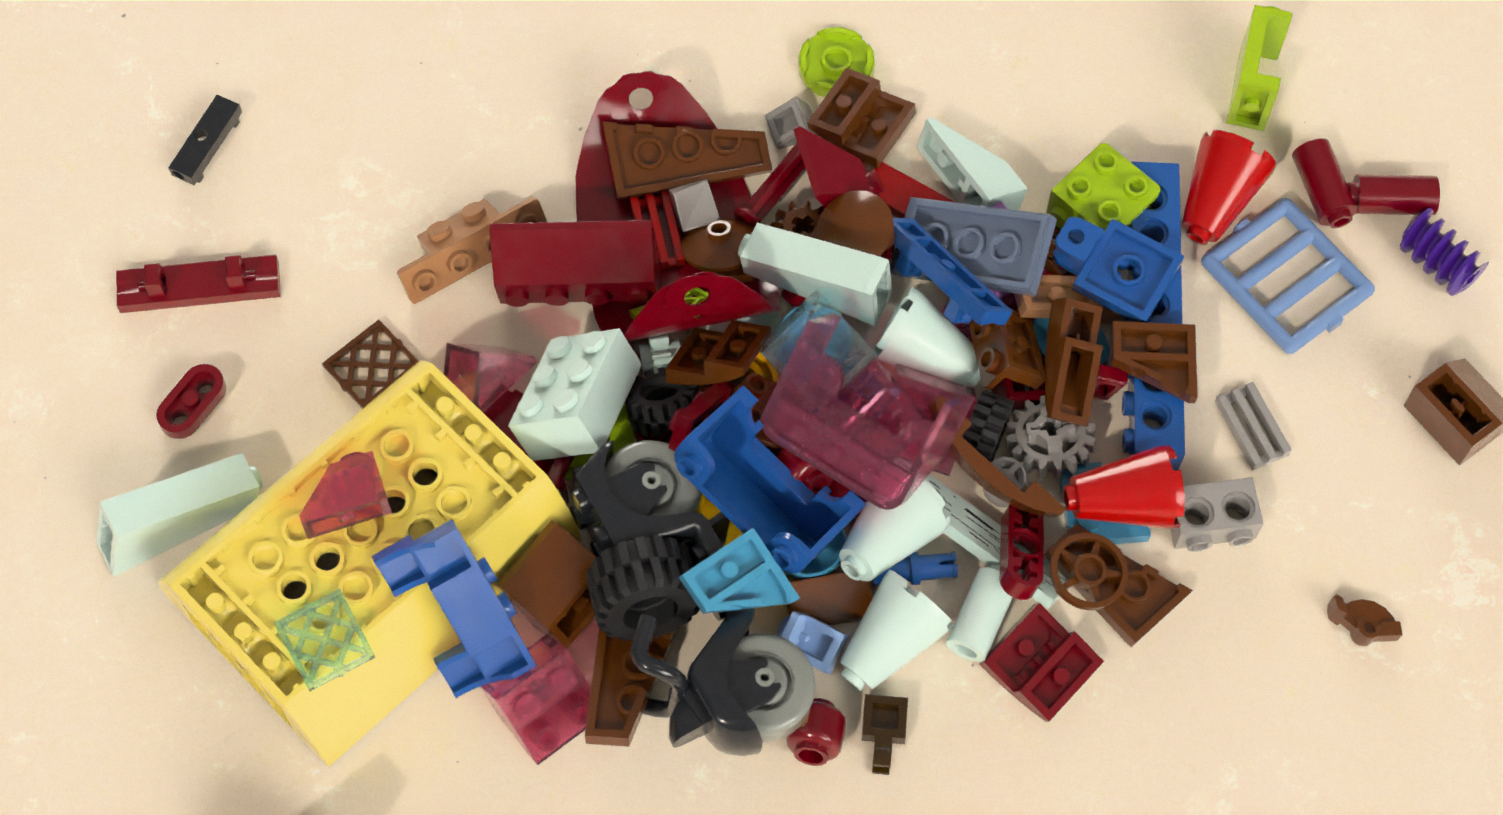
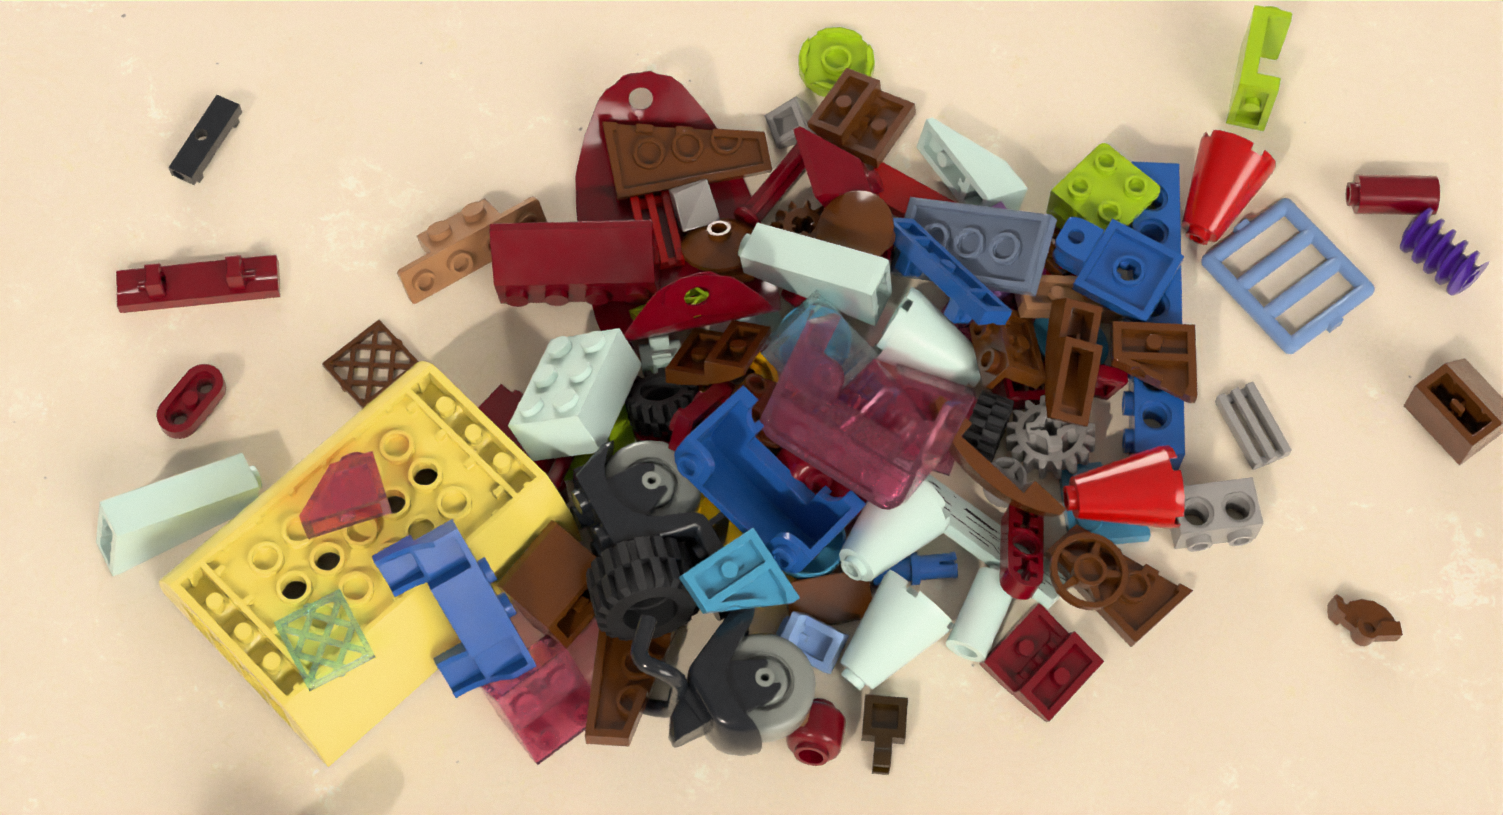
clear pink slope [443,343,538,412] -> none
dark red brick [1292,138,1358,229] -> none

